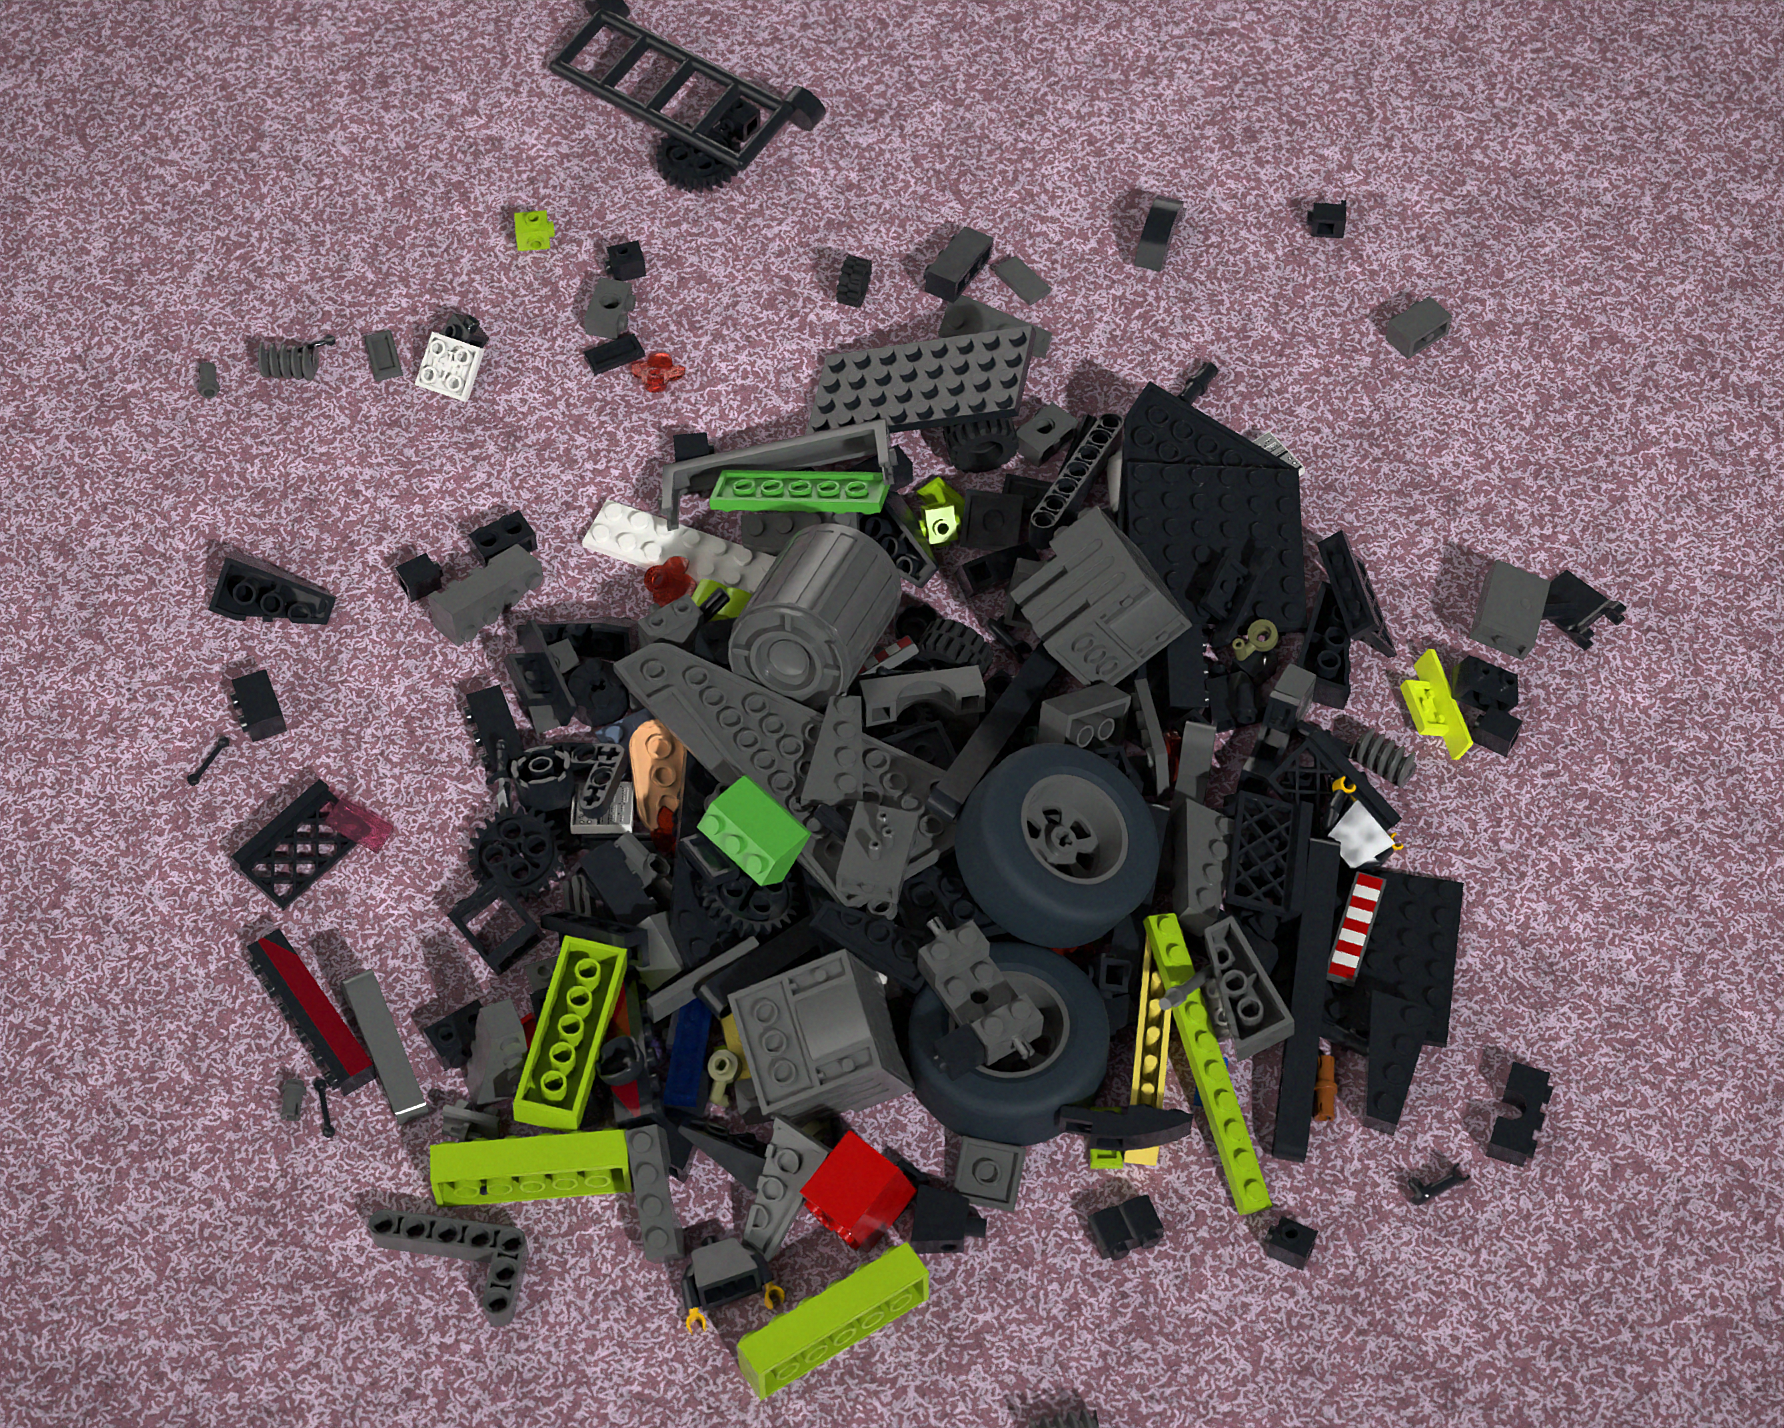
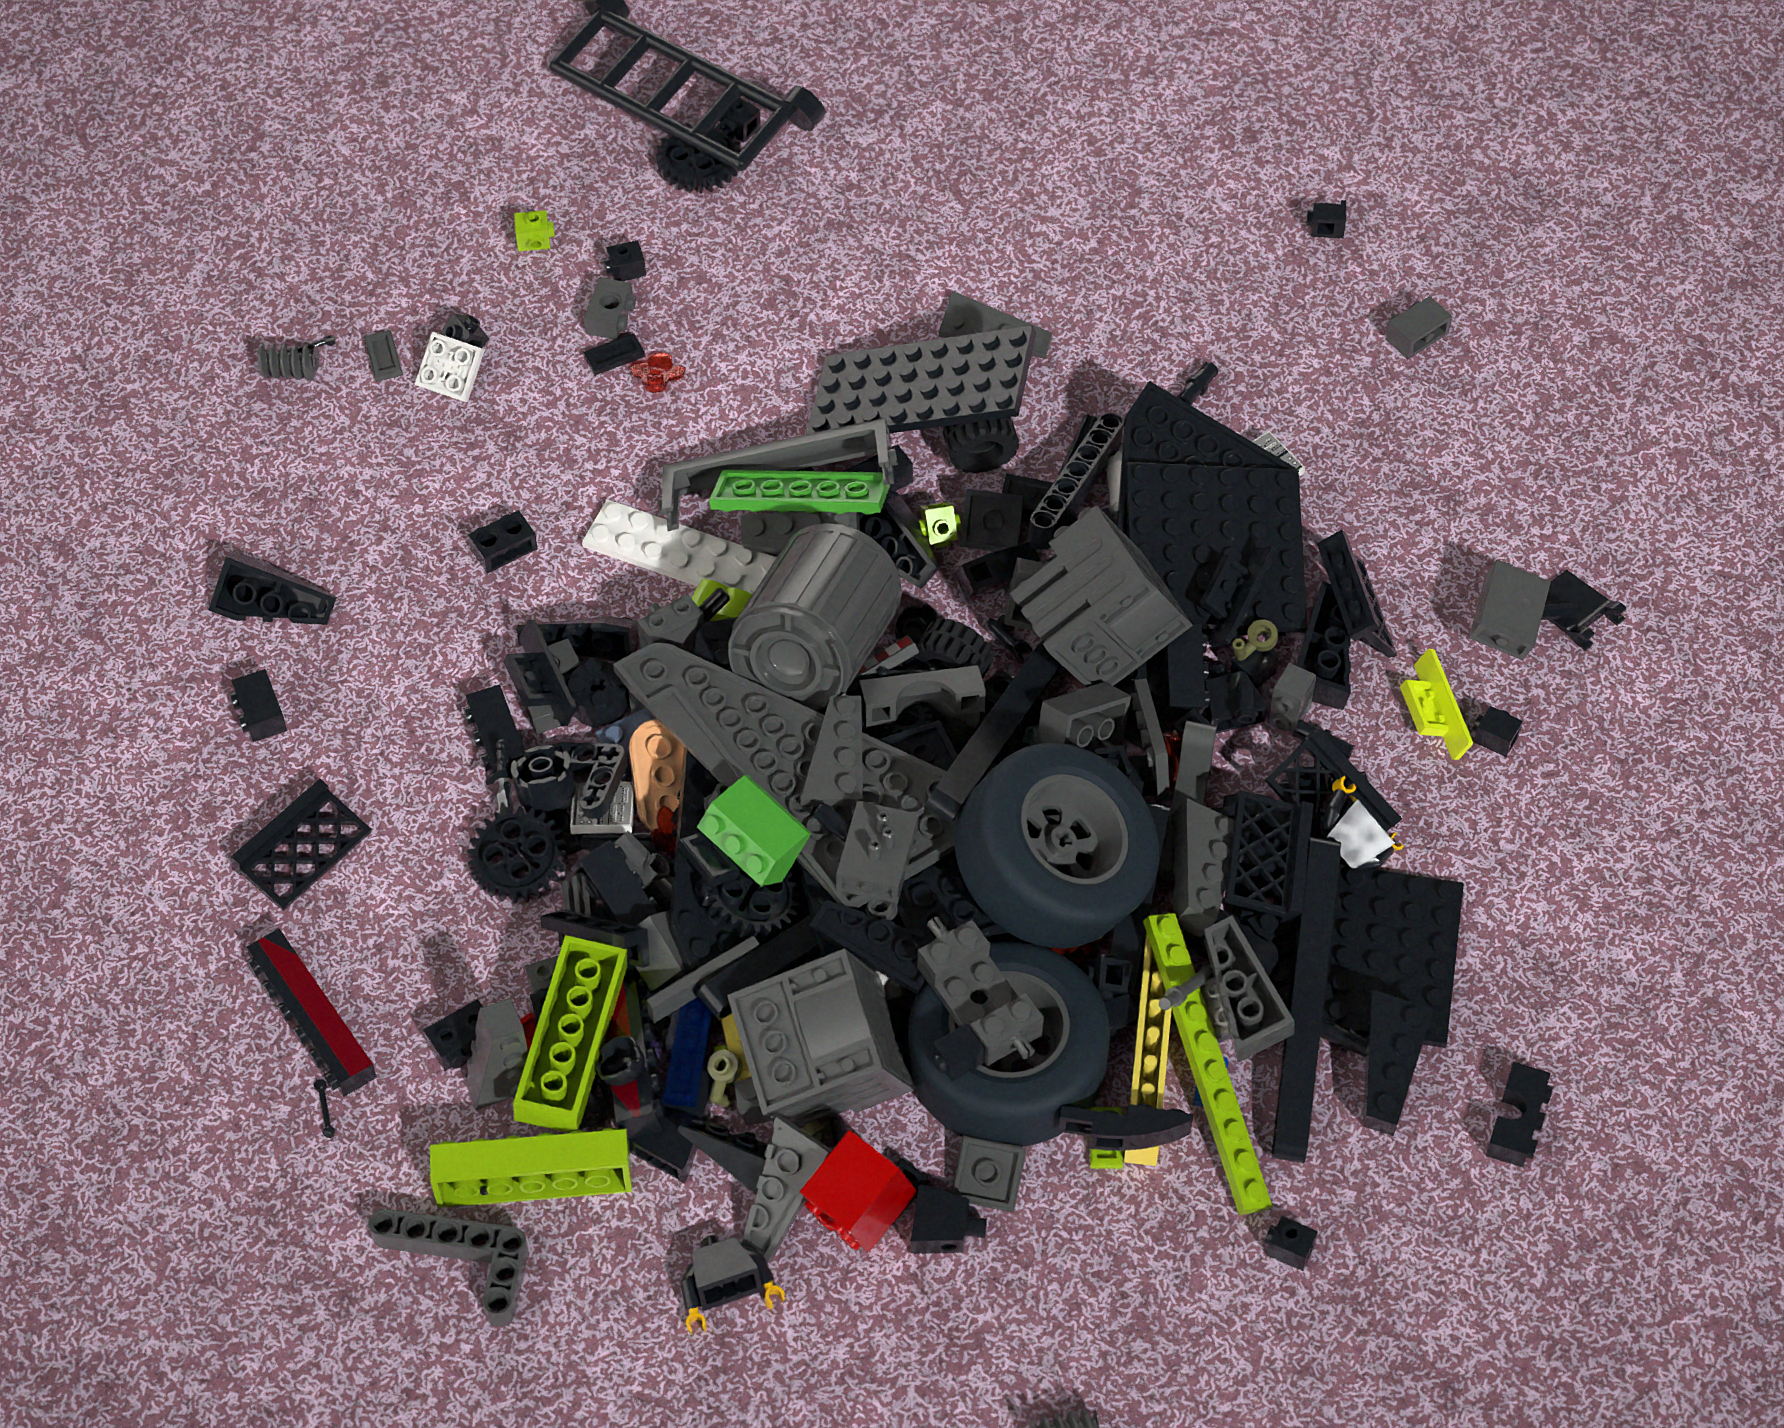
black hinge [187,736,230,786] -> none
dark grey pin [198,362,220,399] -> none
dark grey pin [280,1079,307,1121] -> none
clear pink tile [325,797,394,854] -> none
dark grey beam [339,968,429,1126] -> none
black brick [395,553,444,603] -> none
dark grey wedge [428,544,543,647] -> none
dark grey hips [442,1099,501,1143] -> none
black window [447,875,547,976] -> none
dark grey arch [625,1124,687,1264] -> none
clear red plate [644,556,698,608] -> none
black brick [673,432,715,462] -> none
lime brick [737,1242,929,1401] -> none
black tyre [836,255,872,308] -> none
lime tile [917,476,965,525] -> none
black brick [923,226,994,304] -> none
dark grey tile [995,256,1051,306] -> none
dark grey brick [1016,402,1078,468] -> none
black brick [1087,1195,1164,1261] -> none
black arch [1134,195,1187,272] -> none
black arch [1236,690,1301,796] -> none
dark orange pin [1314,1055,1338,1121] -> none
tile [1327,871,1387,987] -> none
dark grey piece [1349,727,1417,788] -> none
black piece [1408,1163,1470,1206] -> none
black brick [1451,655,1518,712] -> none

